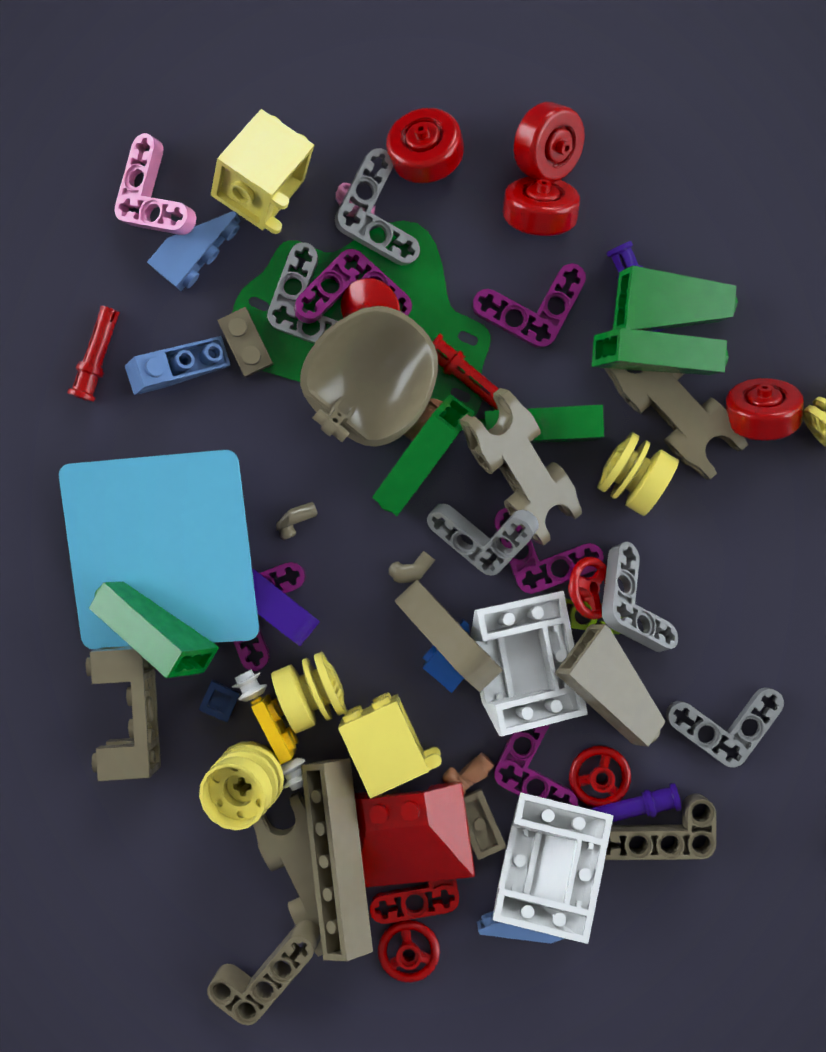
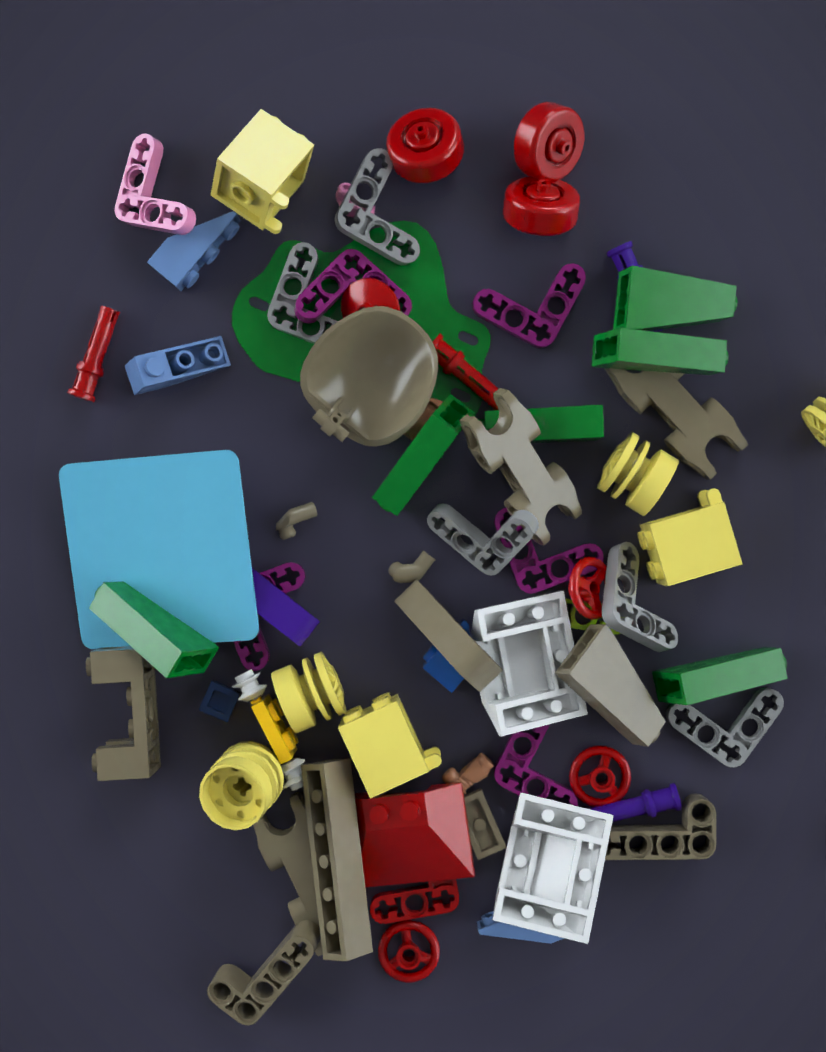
dark tan plate [217,307,274,378] -> none
red wheel [726,378,804,441] -> none
none -> light yellow container [637,488,743,586]
none -> green slope [652,647,788,705]

